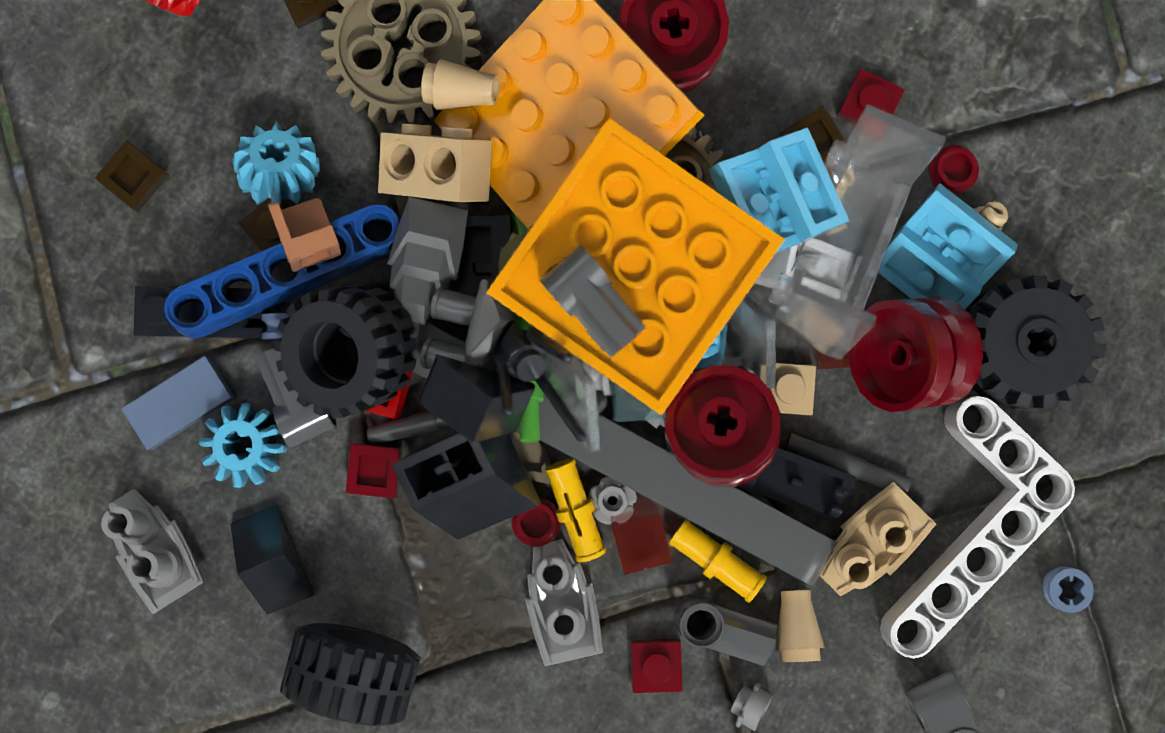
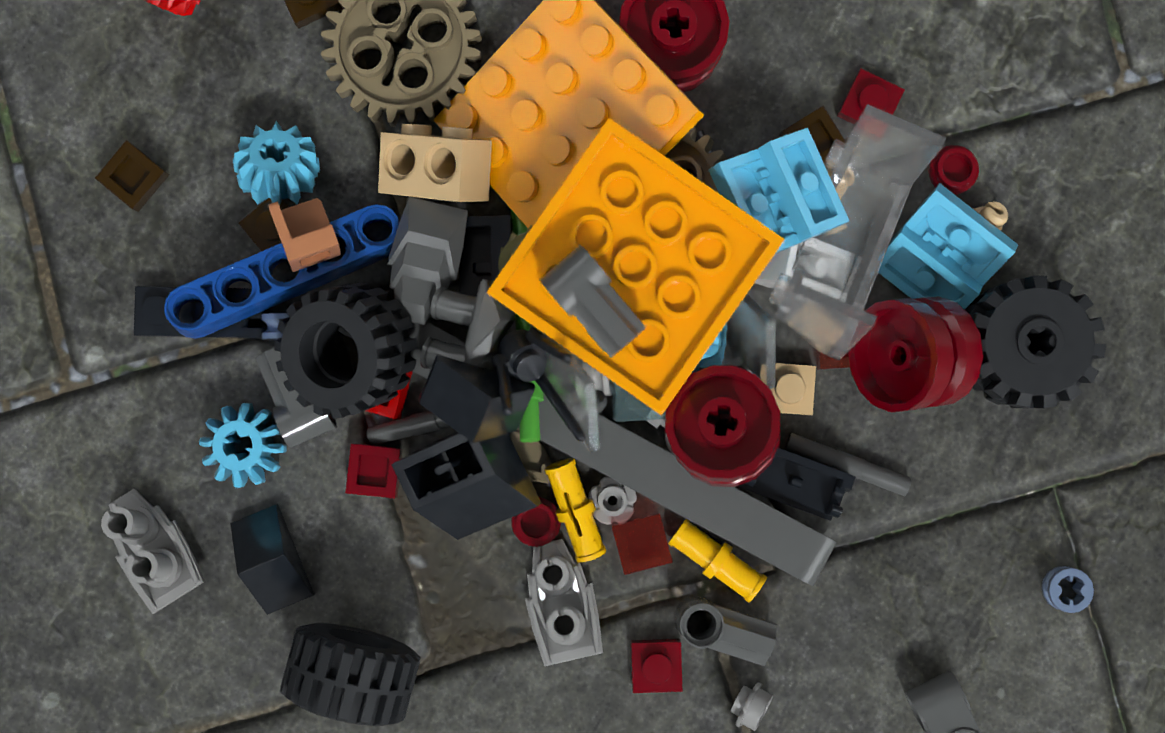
sand blue tile [121,356,235,450] -> none
tan cone [421,59,500,110] -> none
tan cone [775,590,825,663] -> none
tan connector [819,482,936,596] -> none
white beam [880,396,1075,658] -> none

